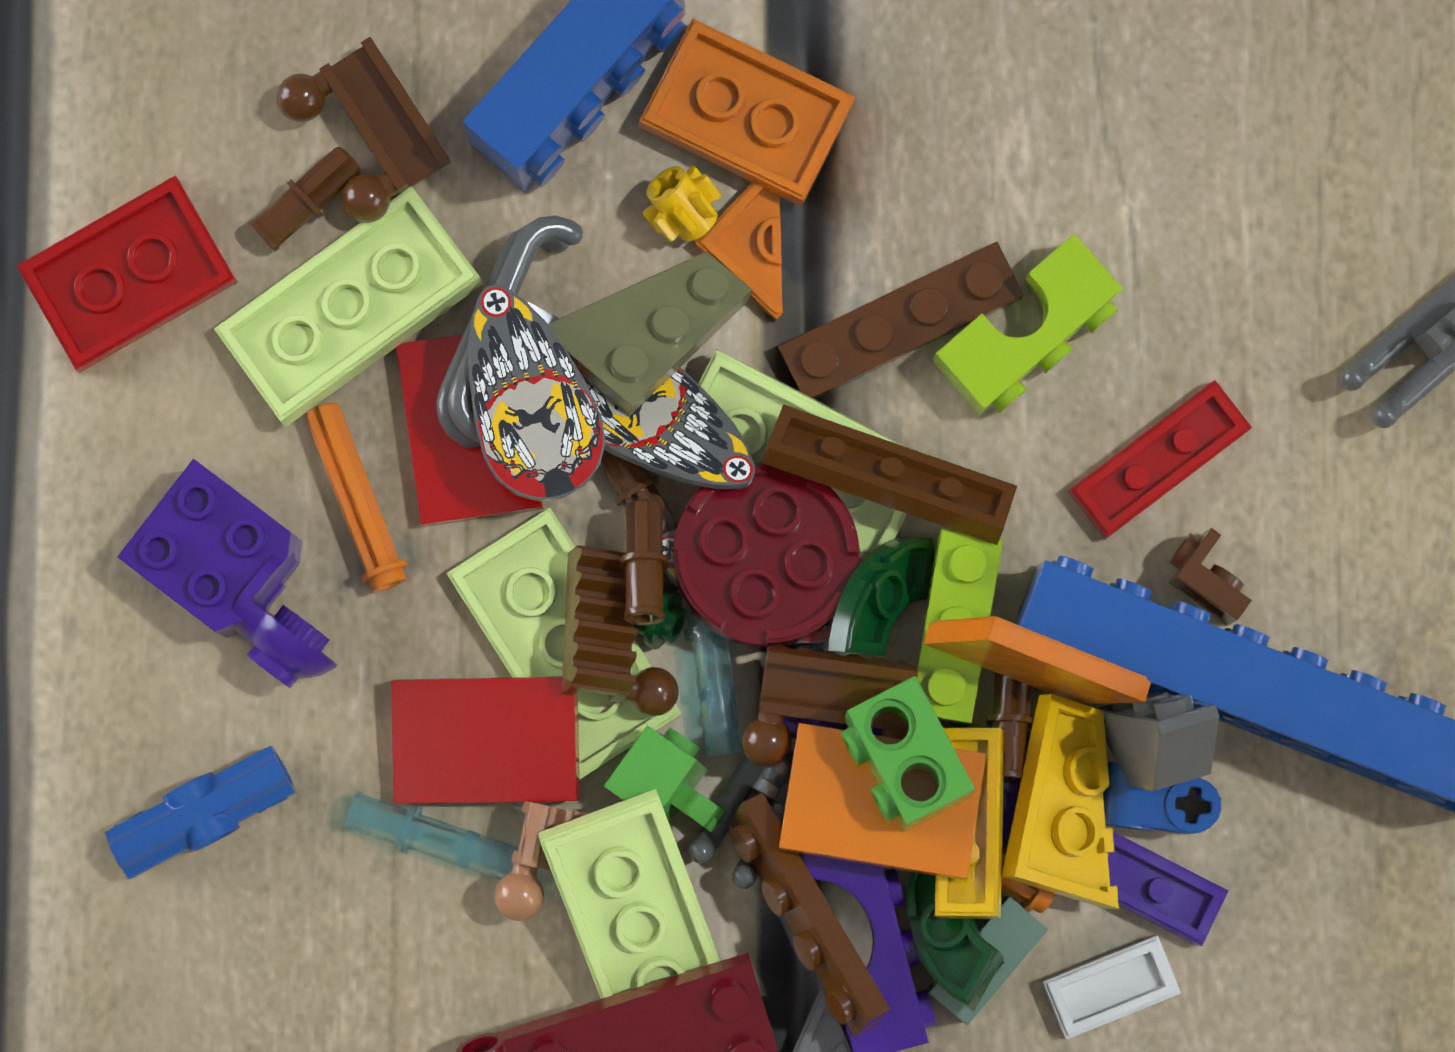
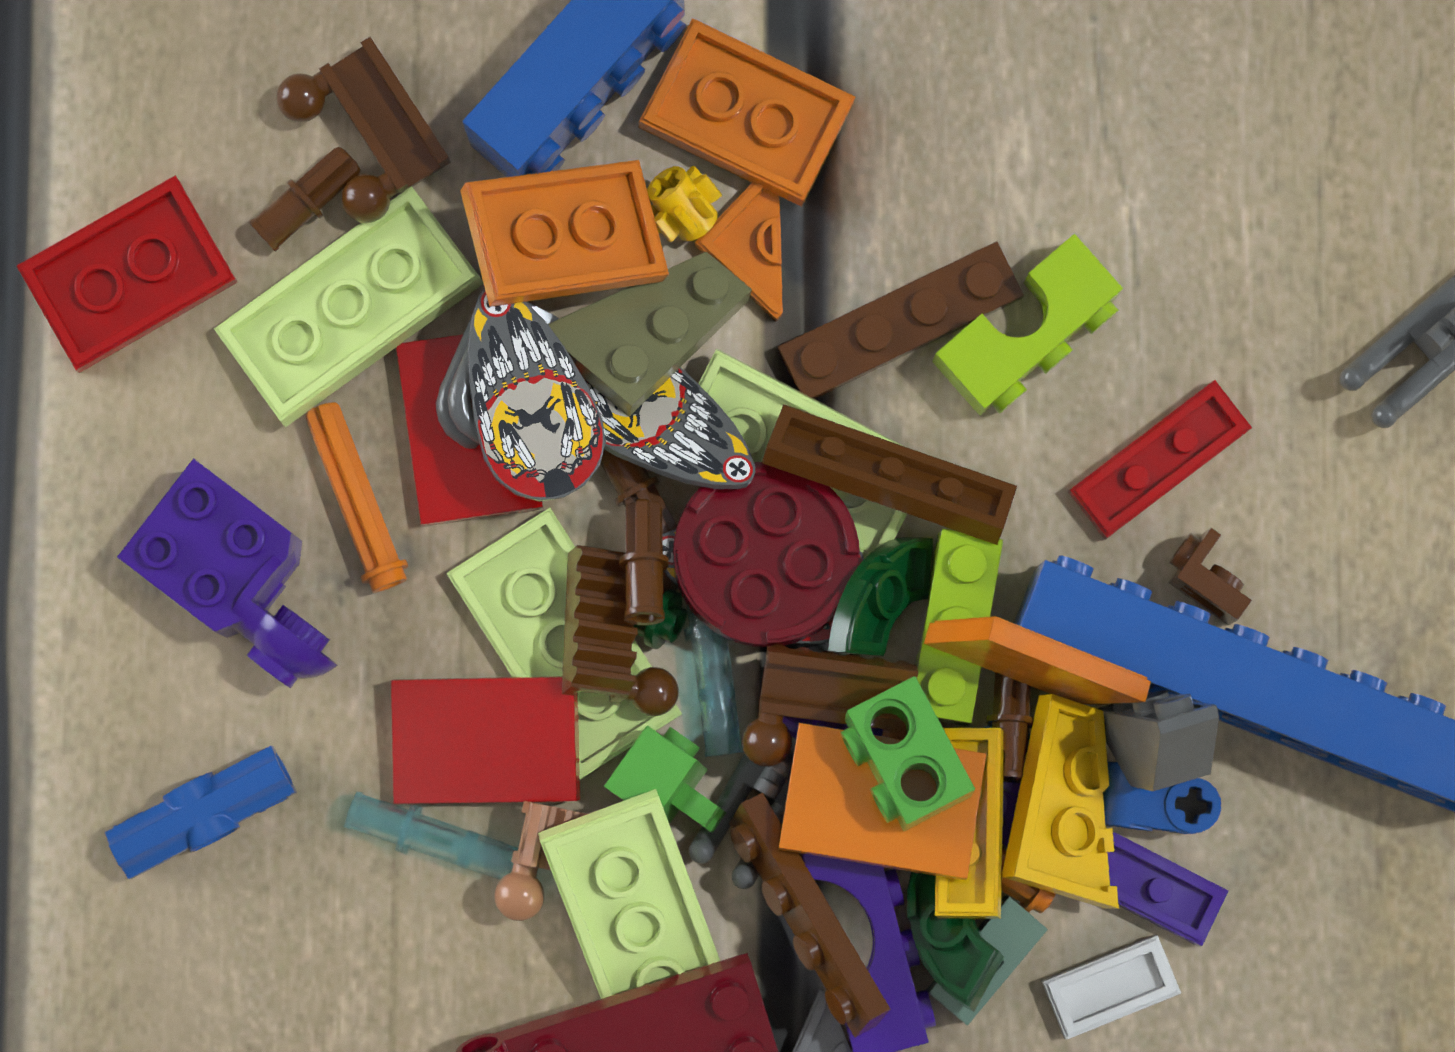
none -> orange tile [460,160,669,307]

